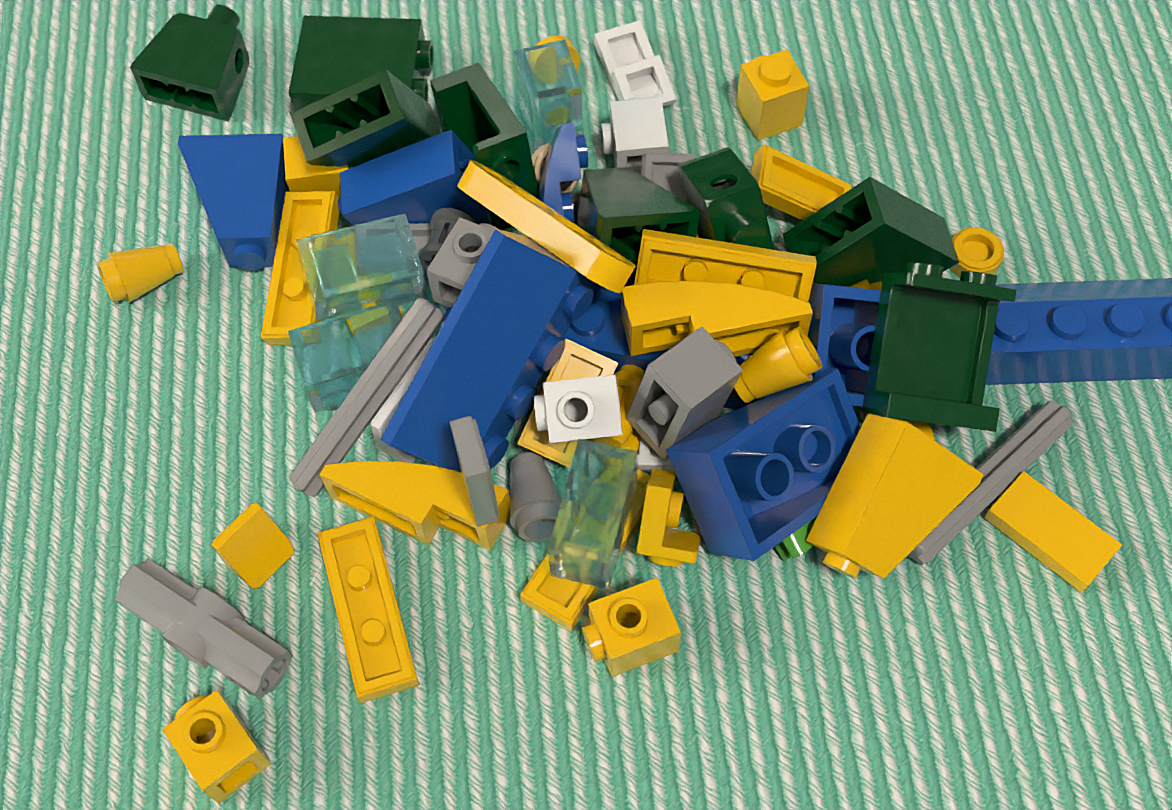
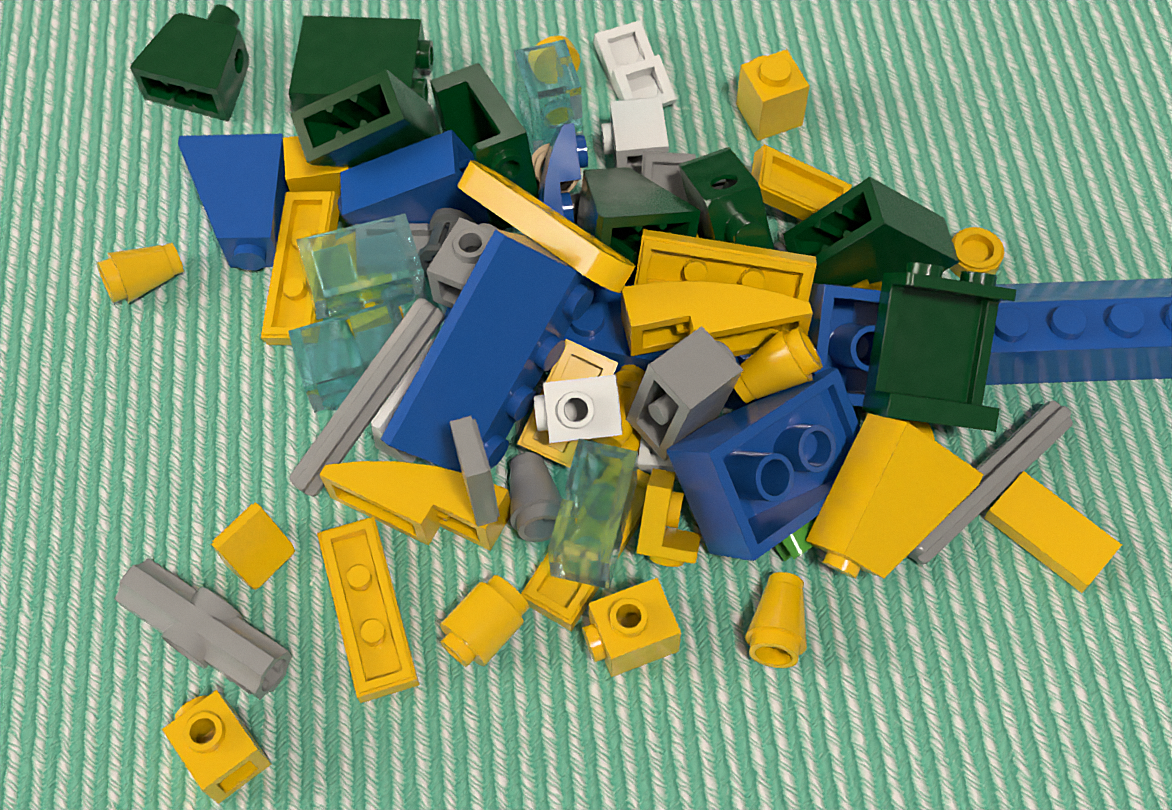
none -> yellow brick [440,575,529,667]
none -> yellow cone [745,572,807,668]

